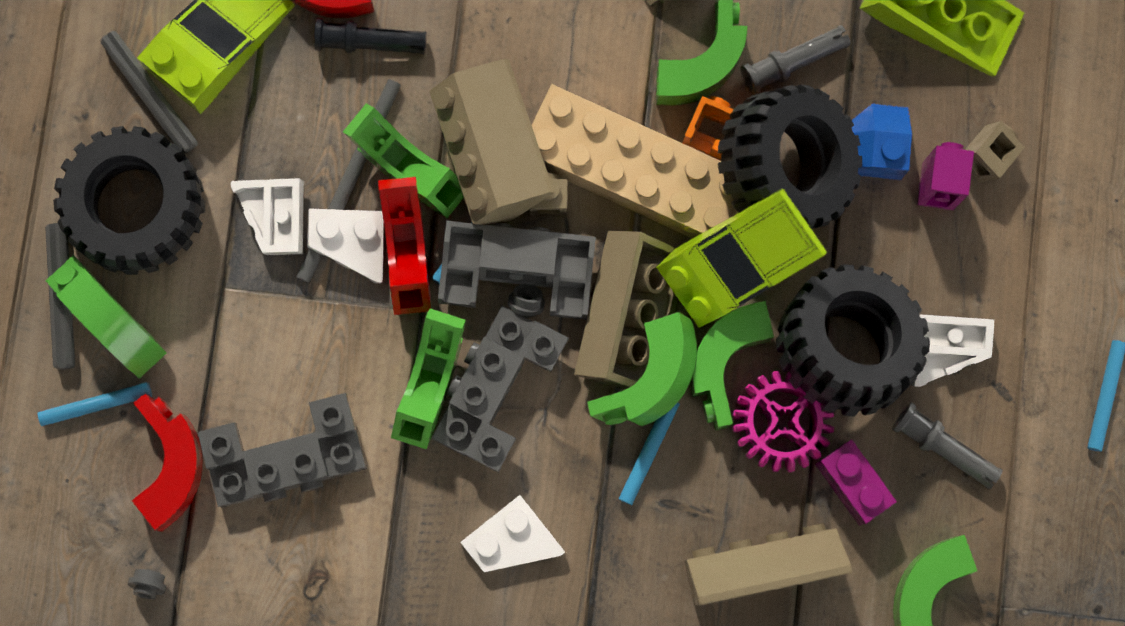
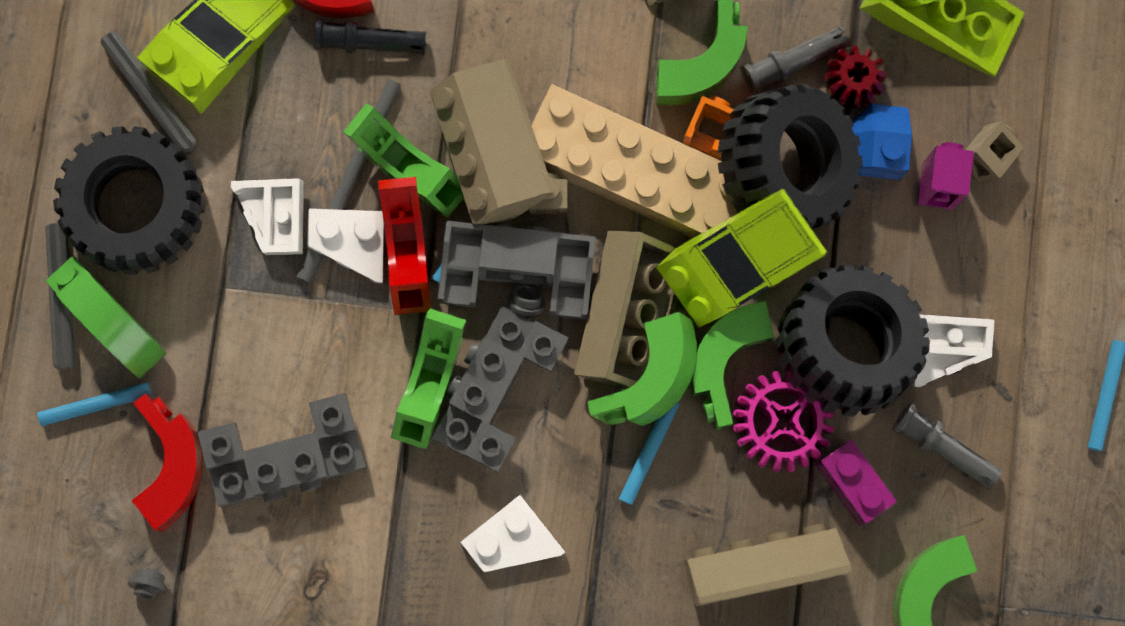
none -> dark red gear [824,45,888,109]

